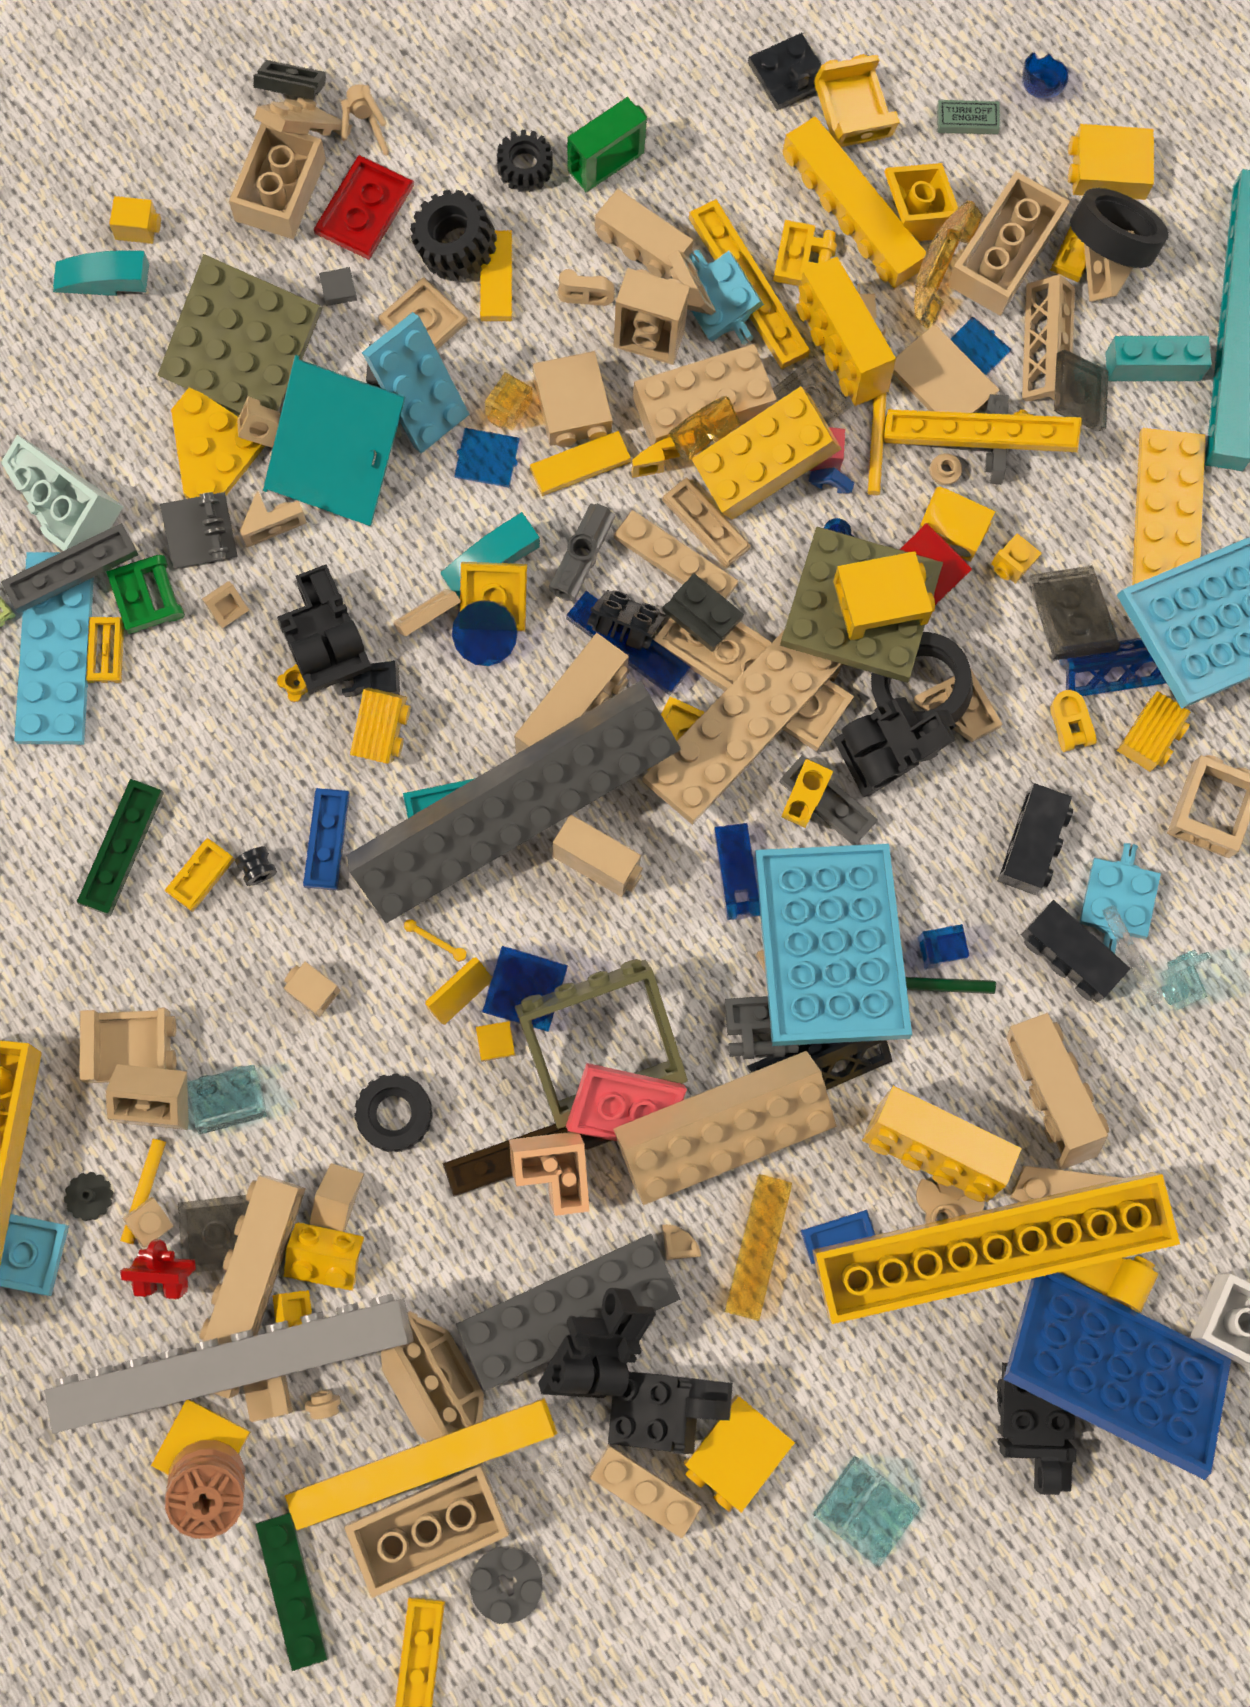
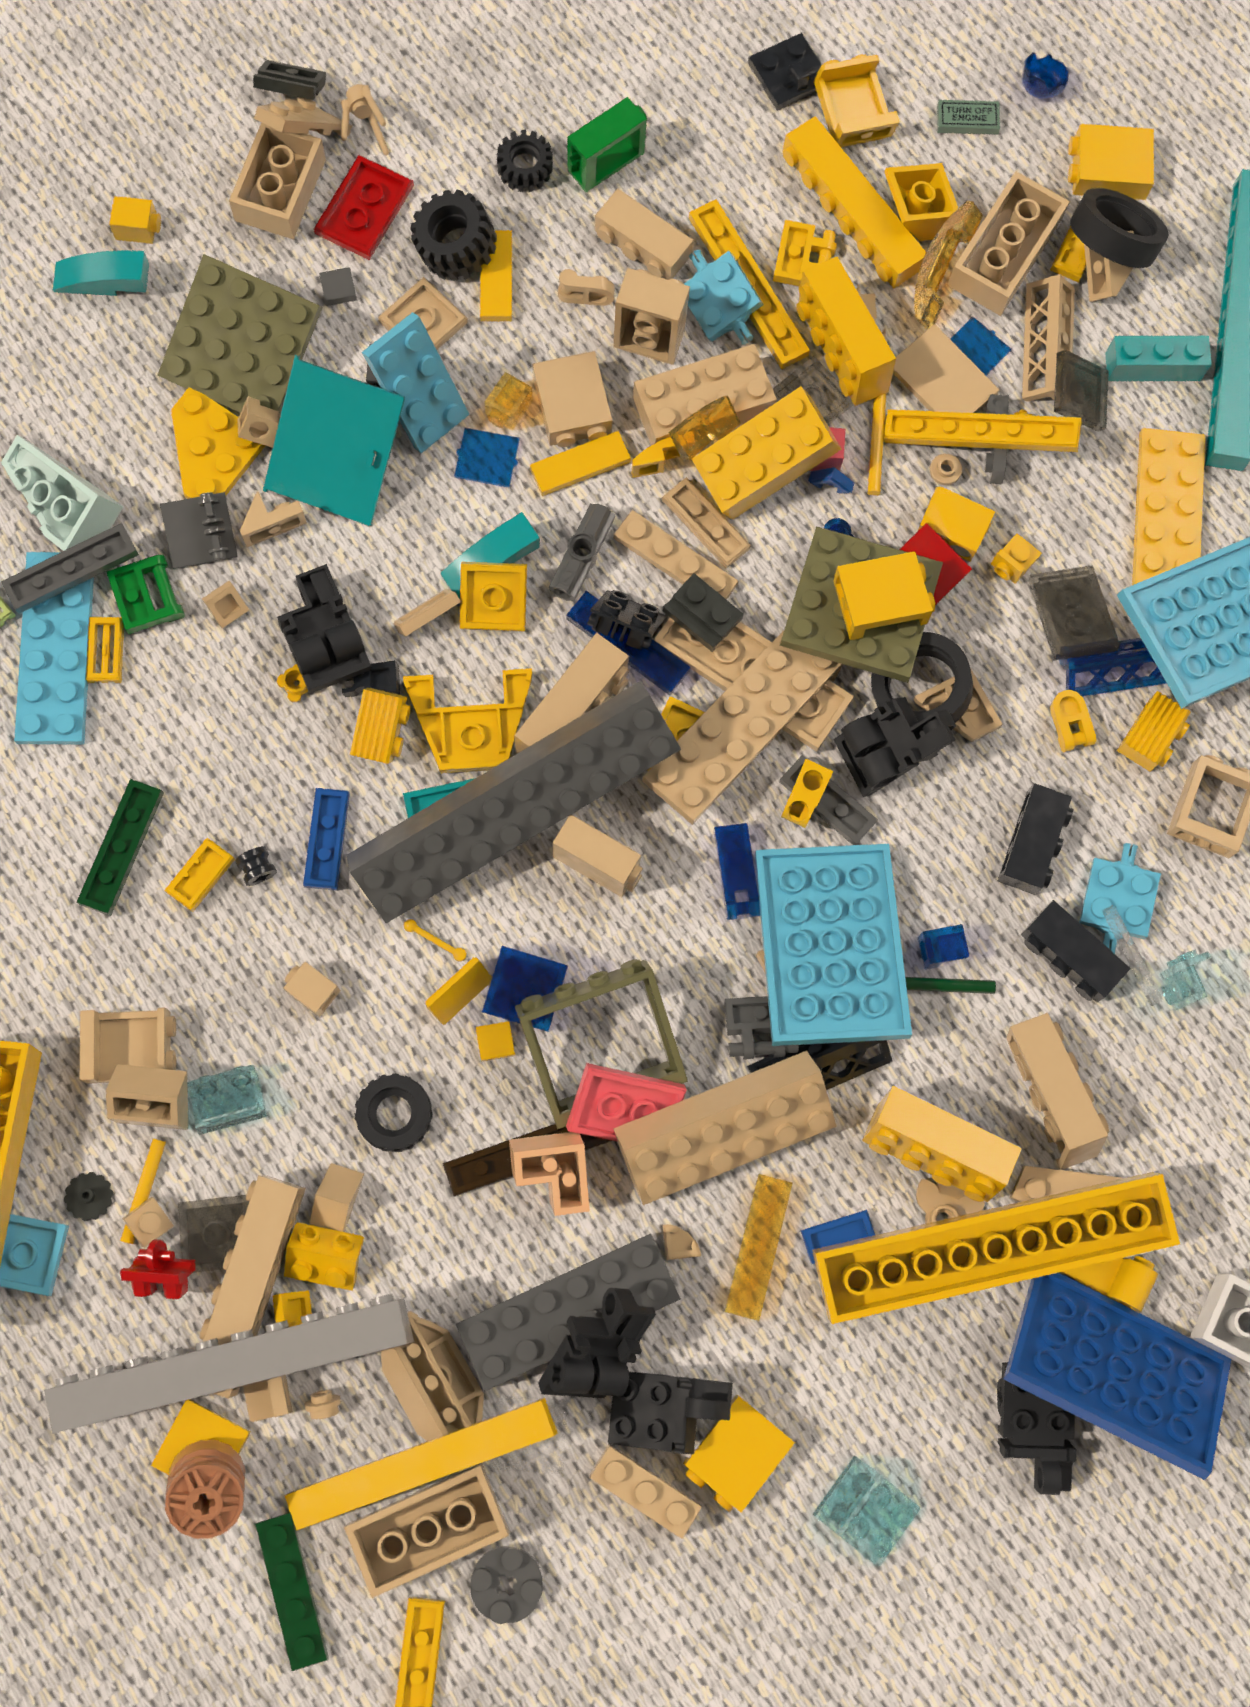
clear blue tile [452,599,518,666] -> none
tan slope [668,250,716,315] -> none
none -> yellow wing [403,668,533,774]

